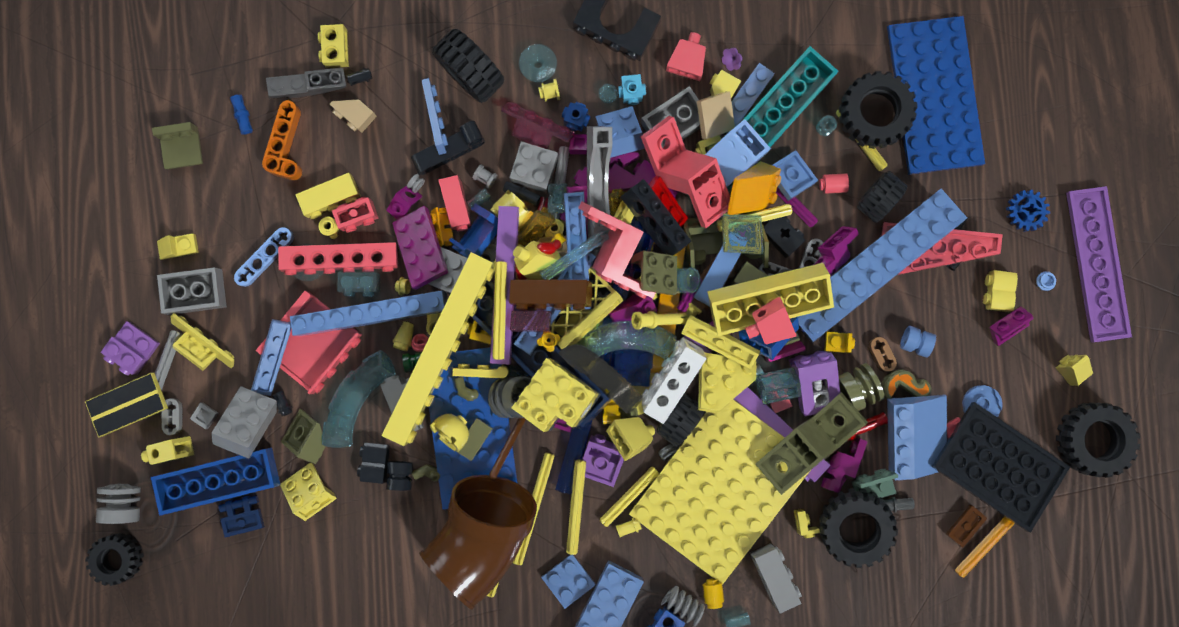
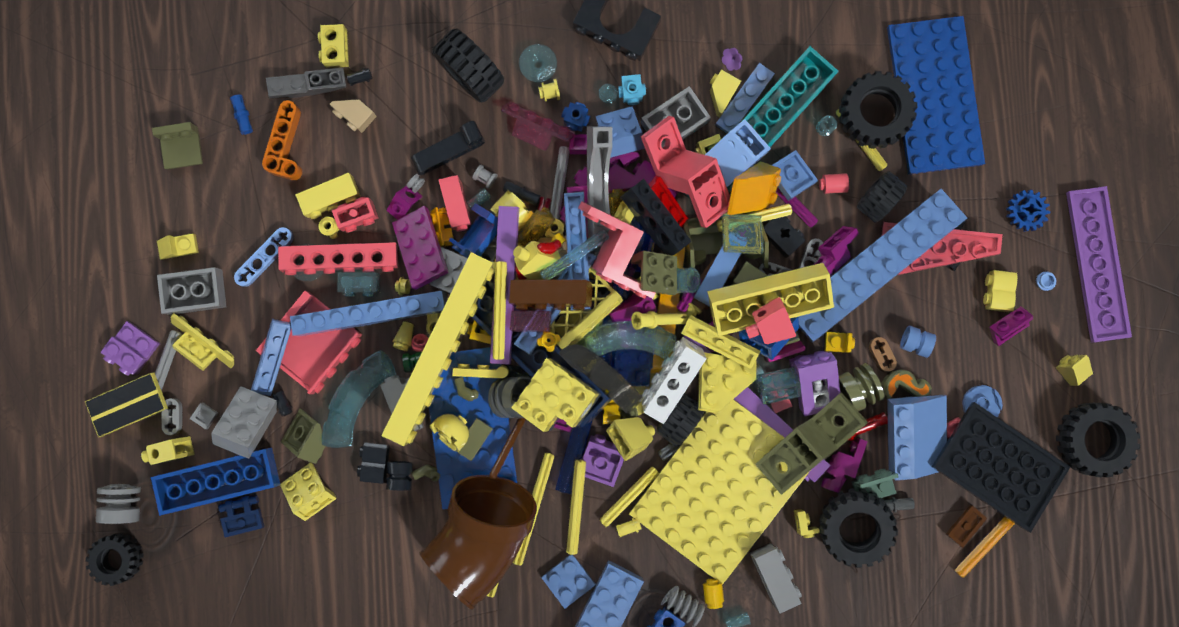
medium blue plate [422,78,448,155] -> none
light grey brick [510,141,558,193] -> none
clear light blue bracket [548,183,568,214] -> none
coral torso [666,32,706,81] -> none
tan tile [697,91,735,140] -> none

